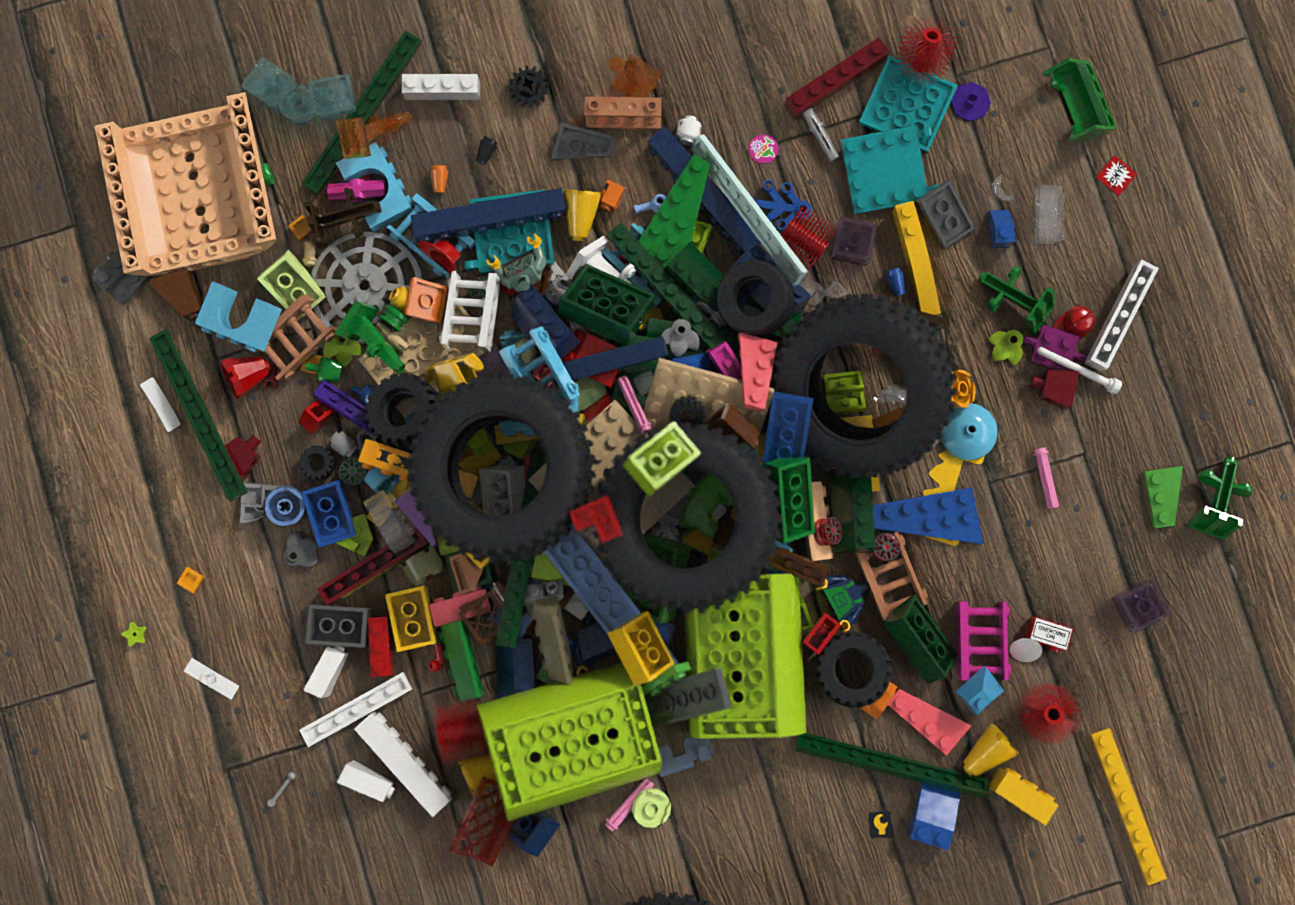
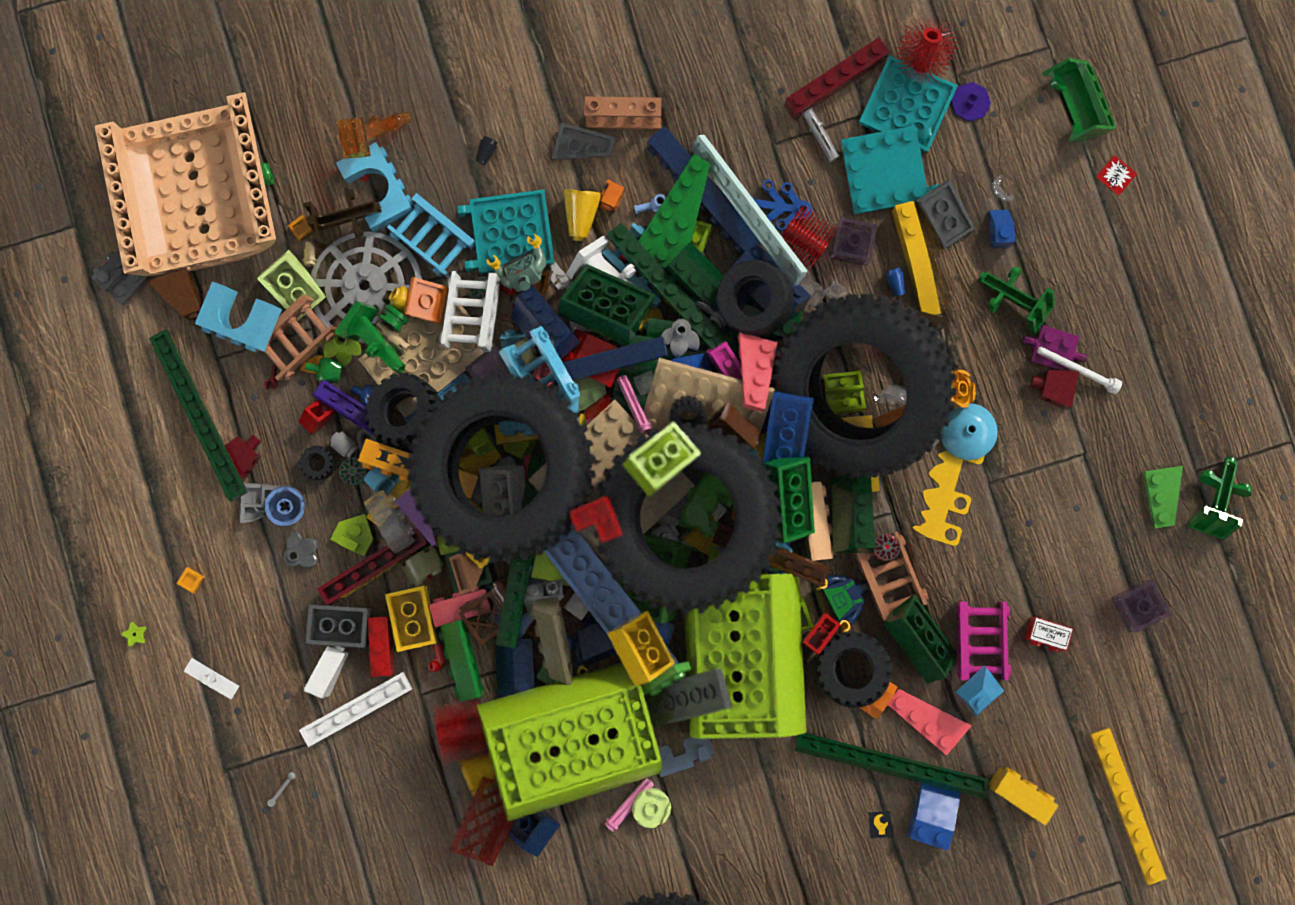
white sticker [140,377,181,432] -> none
red cone [221,357,271,399] -> none
clear light blue plate [241,56,356,125] -> none
dark green plate [301,30,422,195] -> none
blue slope [301,480,357,547] -> none
dark pink piece [327,179,387,202] -> none
white slope [337,760,395,802] -> none
white brick [354,712,453,817] -> none
white brick [402,74,480,100] -> none
dark blue brick [410,188,566,243] -> none
red piece [418,240,460,273] -> none
yellow piece [425,353,483,399] -> none
orange cone [430,165,448,193] -> none
black gear [508,66,549,108] -> none
light grey head [544,279,570,307] -> none
clear orange piece [608,54,663,97] -> none
white head [675,116,702,145] -> none
sticker [749,135,778,164] -> none
red wheel [813,517,842,546] -> none
blue wing [873,487,983,544] -> none
yellow cone [963,723,1019,776] -> none
lime plate [988,330,1023,366] -> none
white sticker [1010,638,1042,662] -> none
red piece [1015,684,1083,744] -> none
bright pink axle [1033,447,1059,509] -> none
clear brick [1034,185,1065,246] -> none
red piece [1053,306,1095,341] -> none
white brick [1084,259,1159,372] -> none

